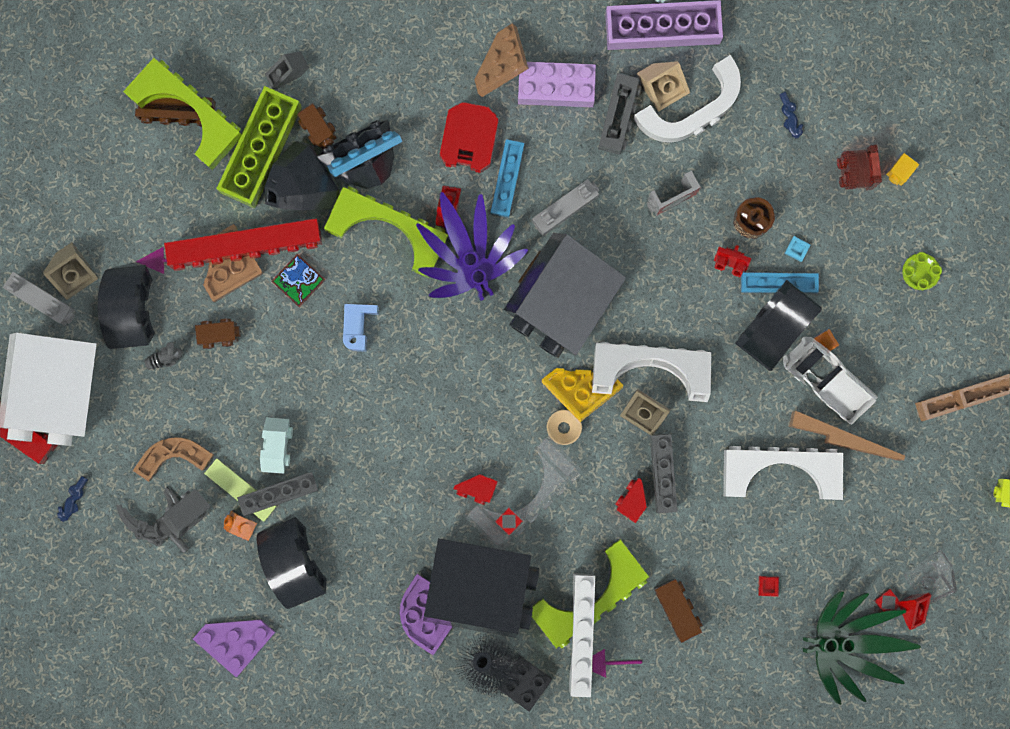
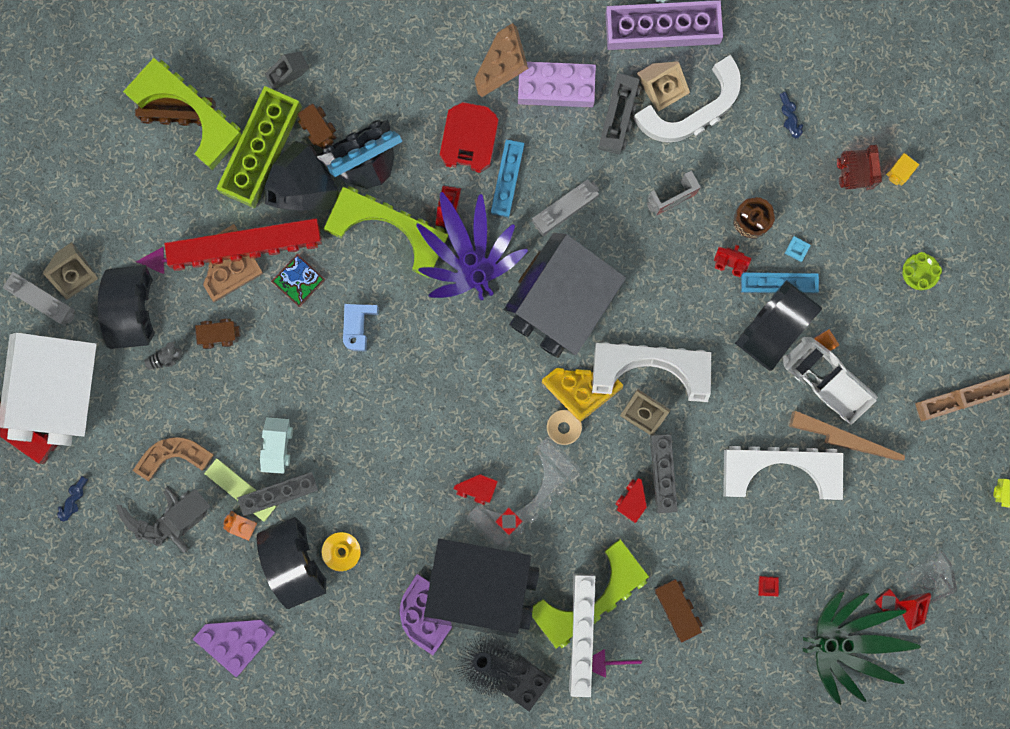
none -> yellow dish [322,532,361,571]

